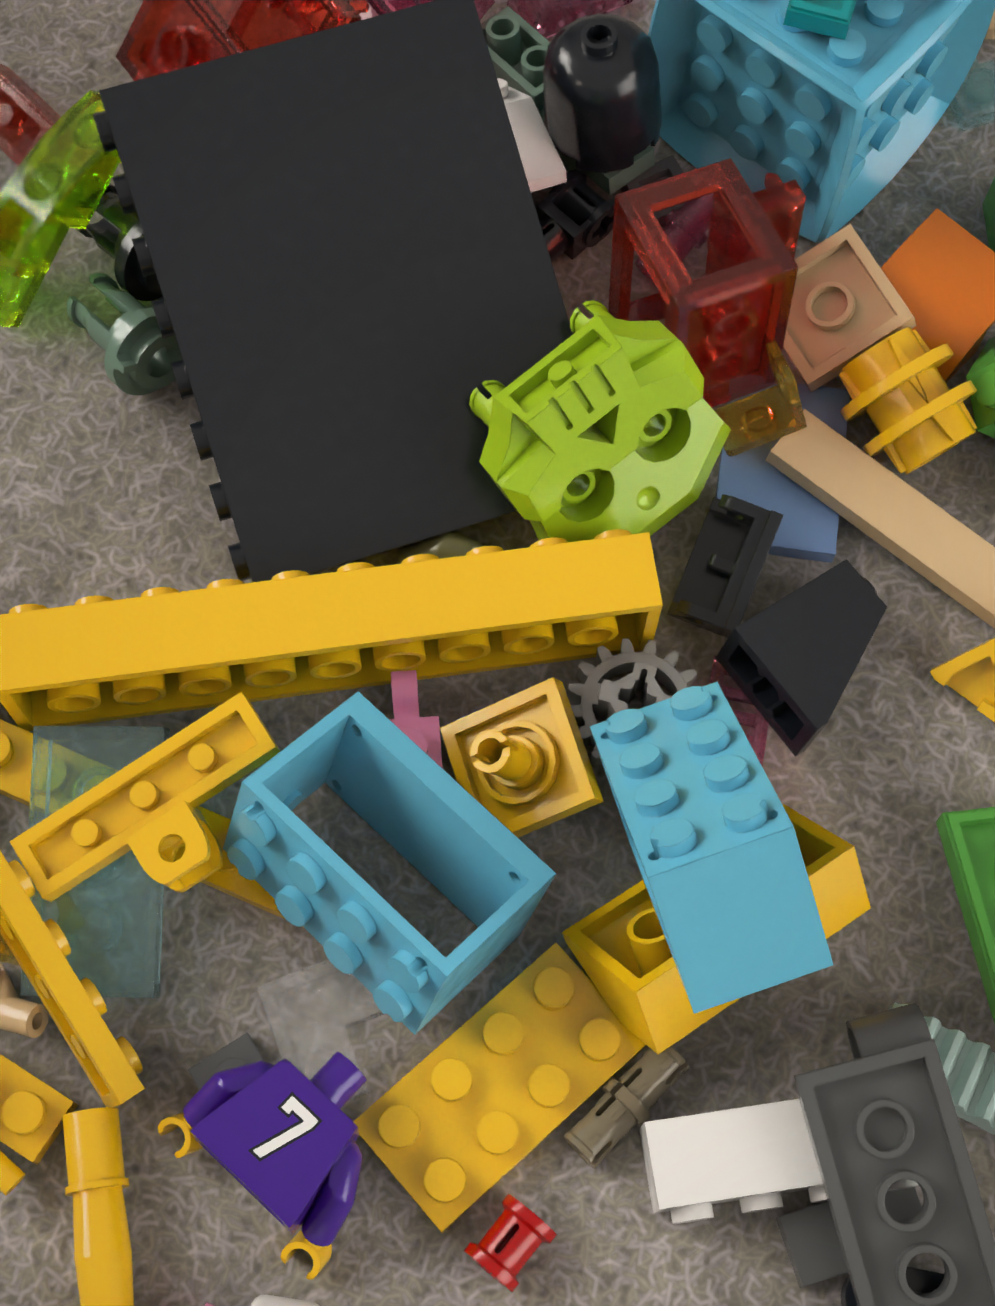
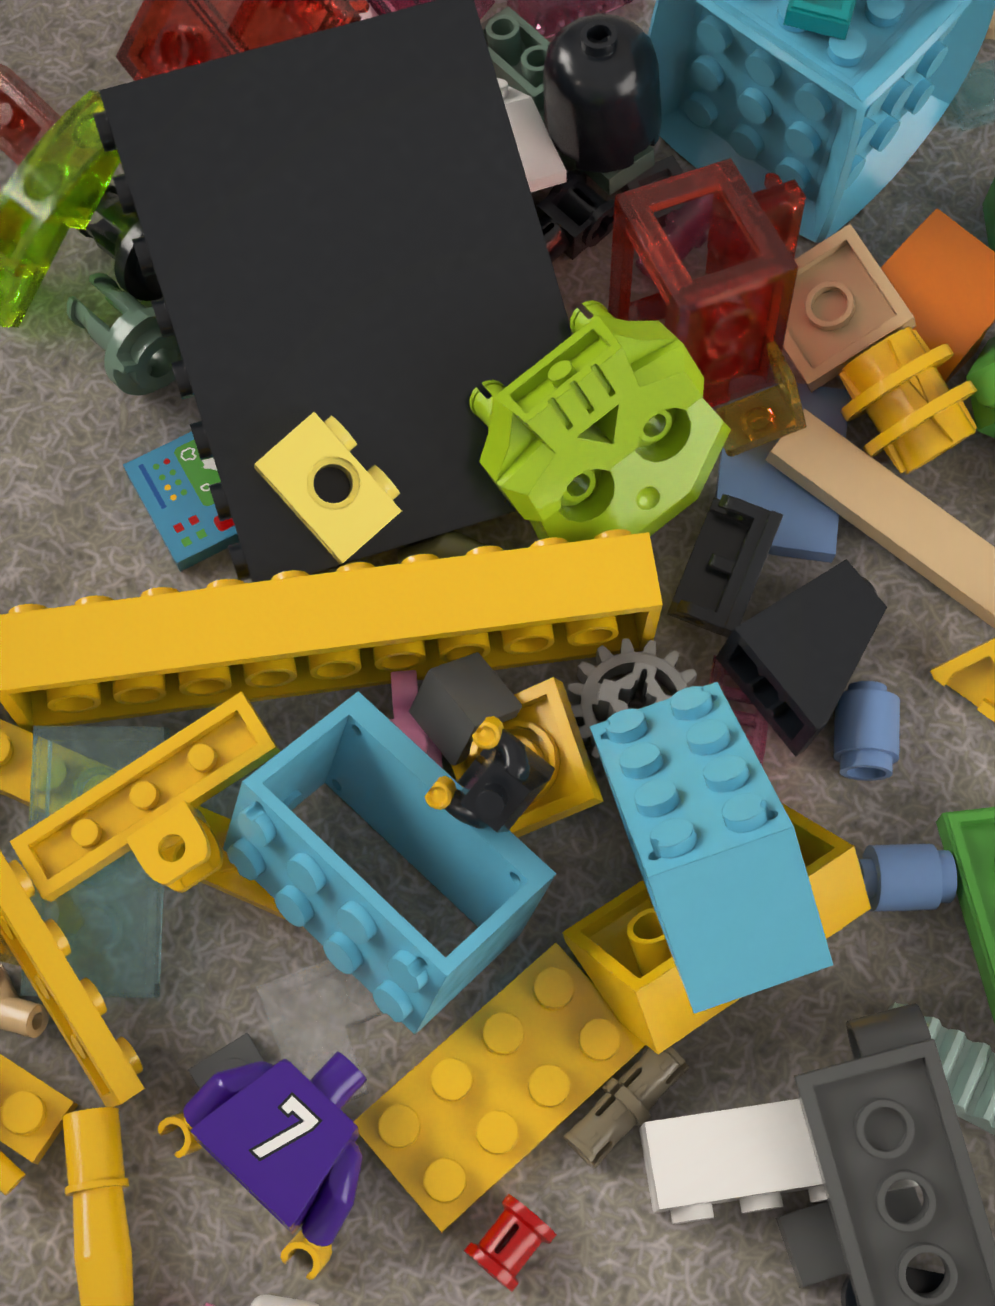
none -> dark azure tile [123,431,239,572]
none -> light yellow brick [254,412,402,564]
none -> dark grey panel [409,652,522,766]
none -> black piece [424,716,555,833]
none -> medium blue brick [833,681,900,781]
none -> medium blue brick [858,844,957,912]

